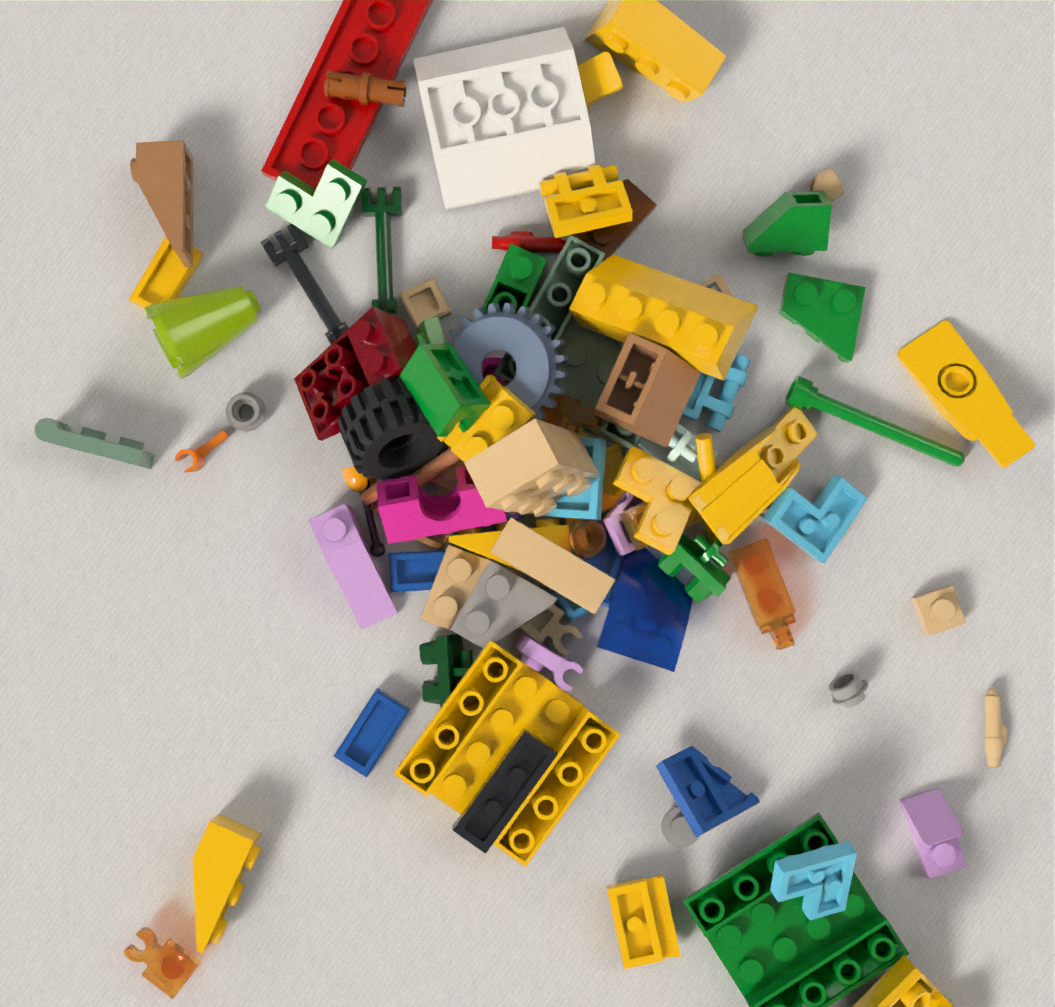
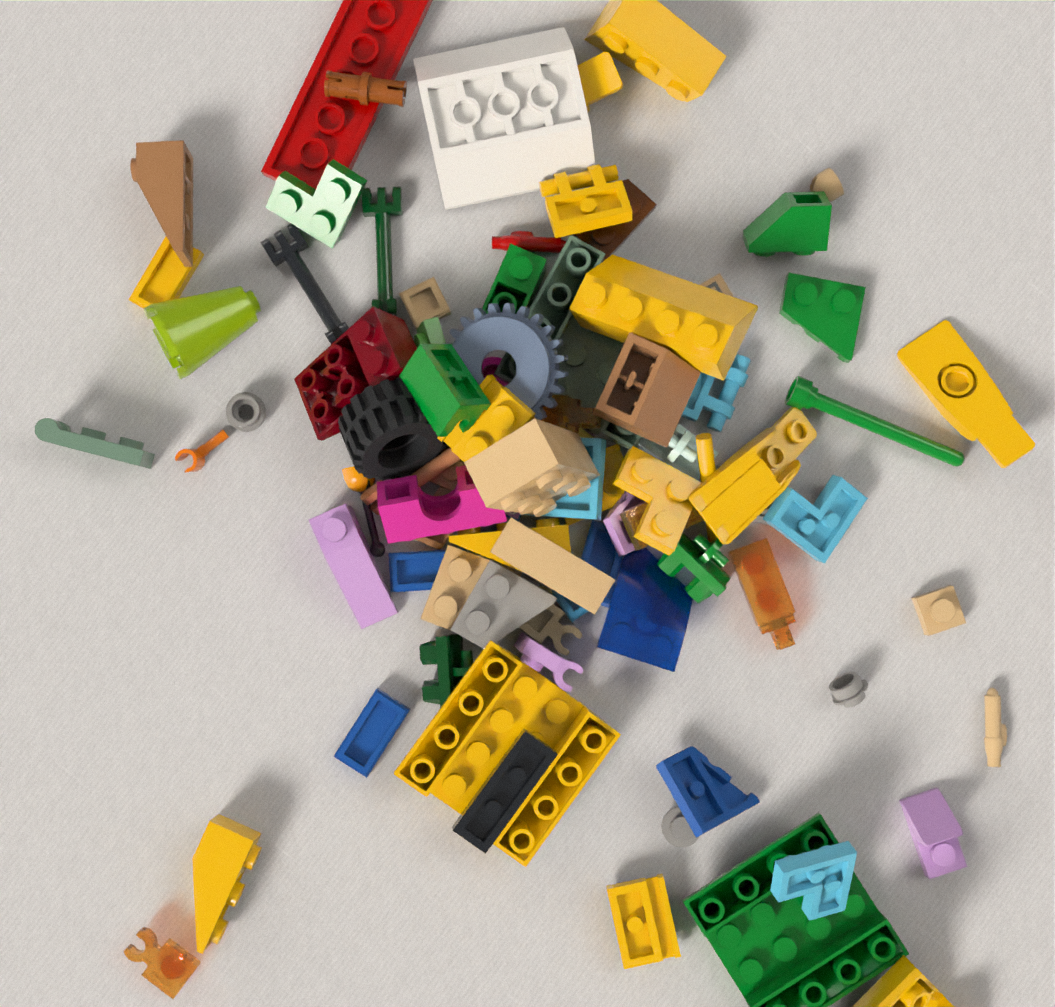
clear orange plate [569,519,606,558] -> none

